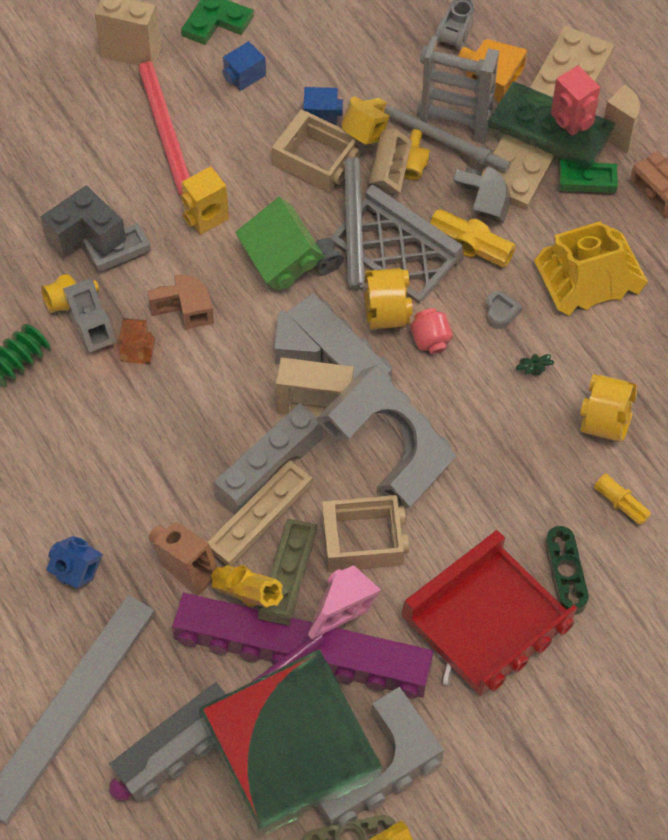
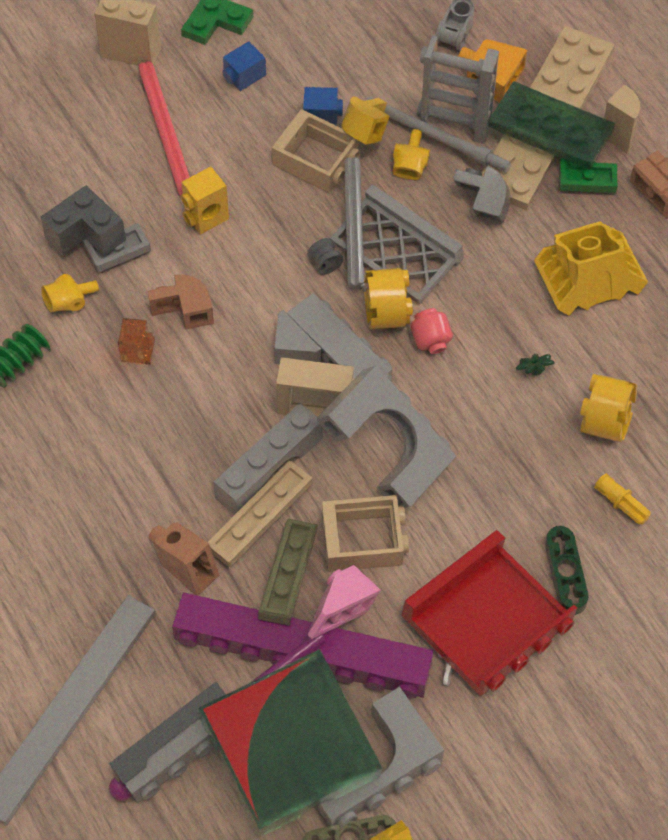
blue brick [46,536,103,589] -> none
light grey brick [63,278,117,353] -> none
yellow piece [211,565,283,608] -> none
bright green brick [235,196,324,292] -> none
tan brick [368,128,412,194] -> none
yellow piece [430,208,516,268] -> none
light grey tile [486,291,522,329] -> none
coral brick [551,65,600,136] -> none

